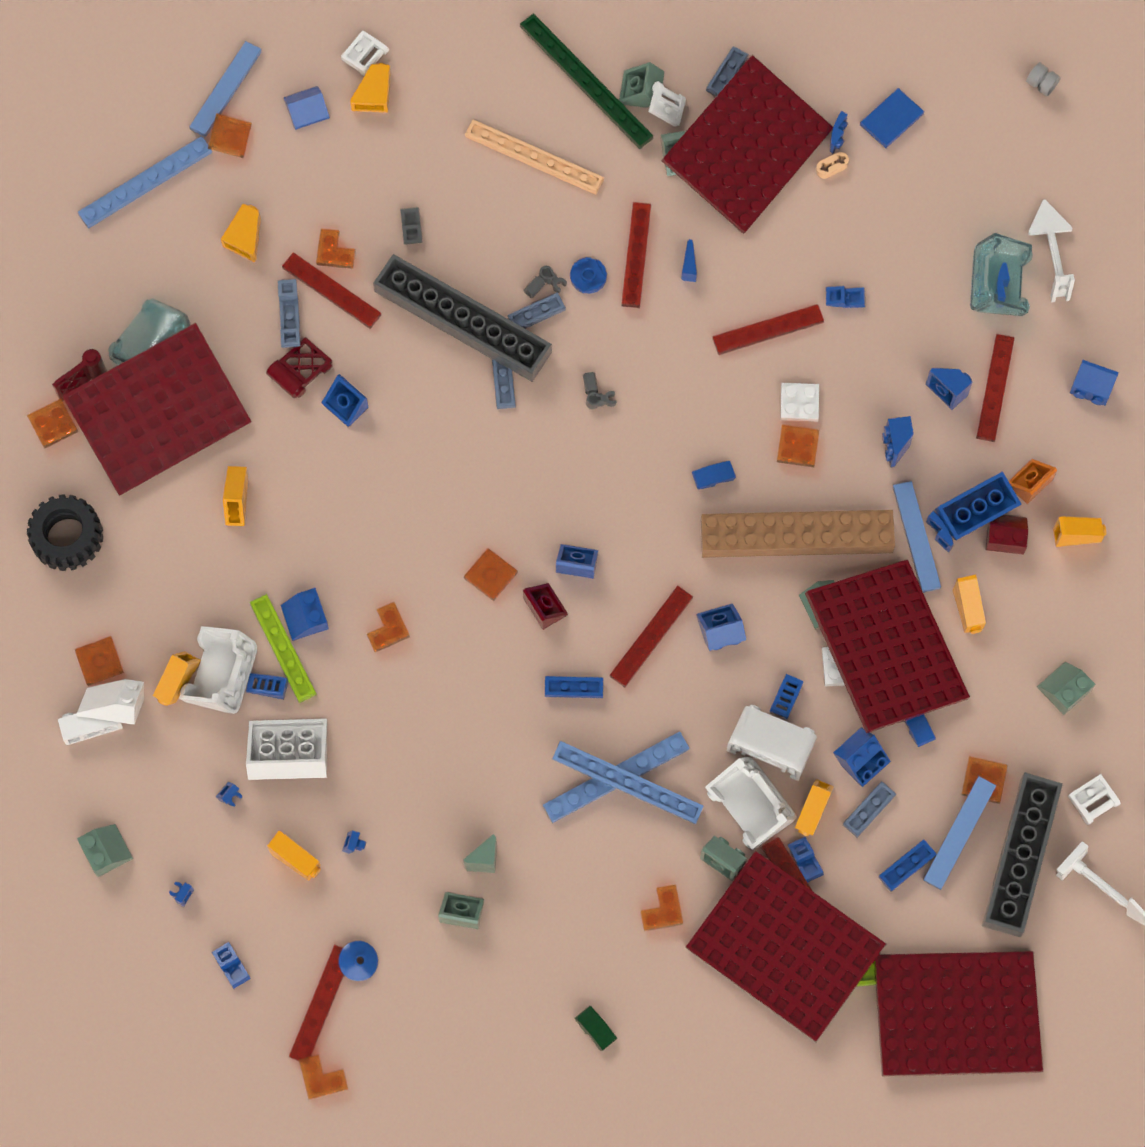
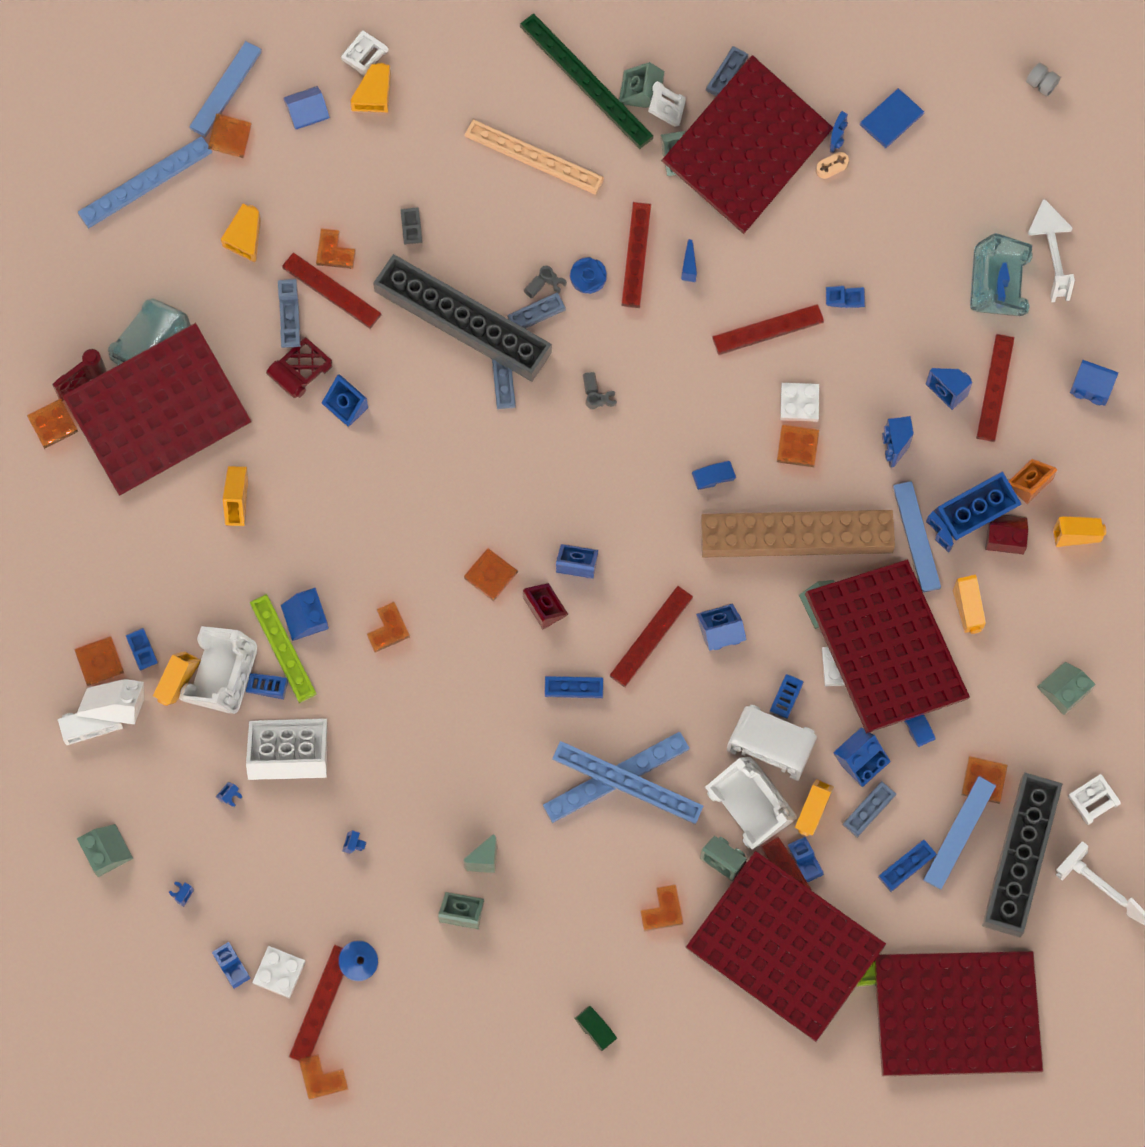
black tyre [27,494,103,571] -> none
light orange slope [267,830,321,881] -> none
none -> blue slope [126,628,158,671]
none -> white plate [252,946,306,999]

